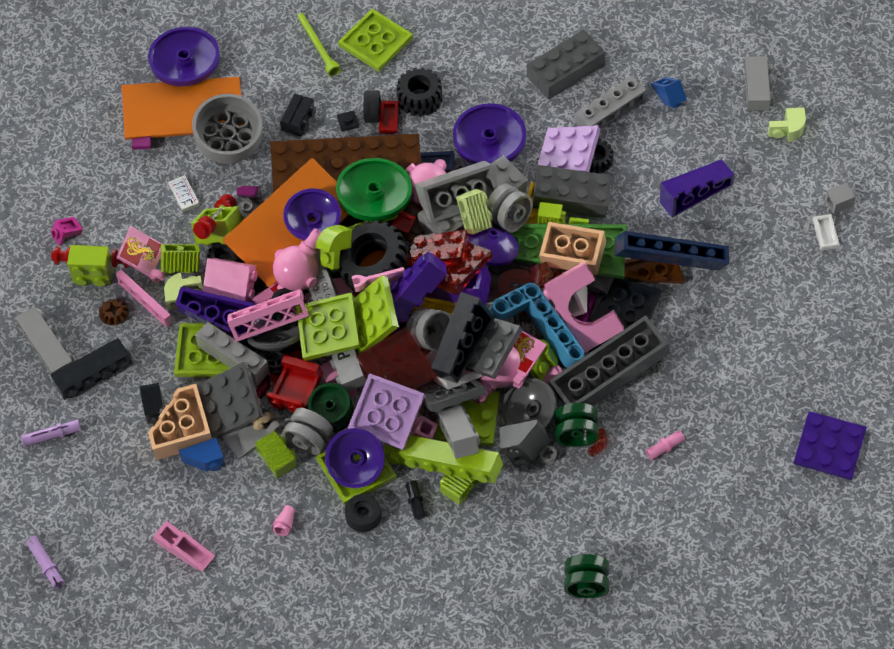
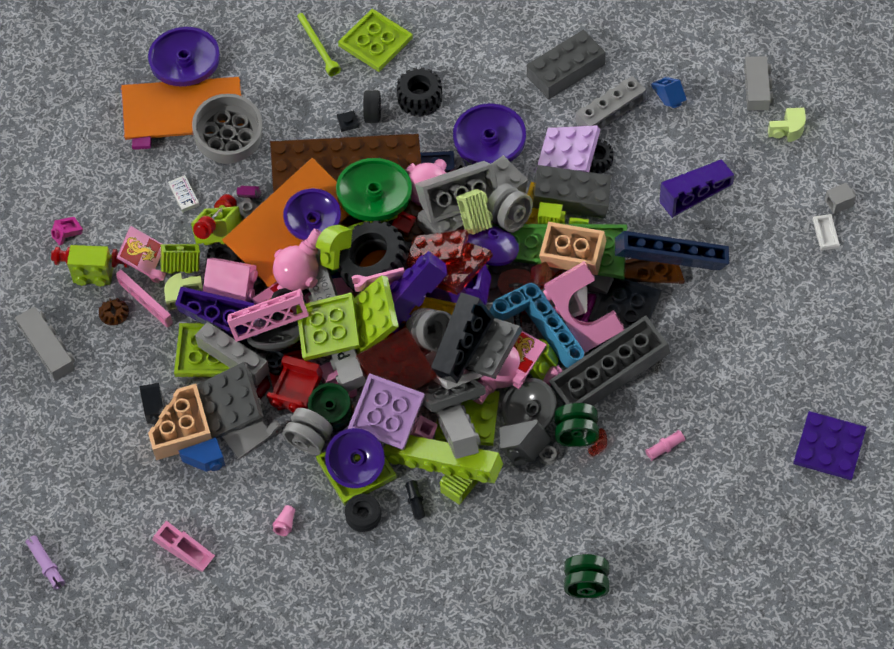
lavender pin [21,419,81,447] -> none
black brick [50,338,132,400] -> none
tan arm [252,411,275,430] -> none
lime brick [255,431,297,479] -> none
black brick [280,94,316,136] -> none
red tile [379,101,399,134] -> none

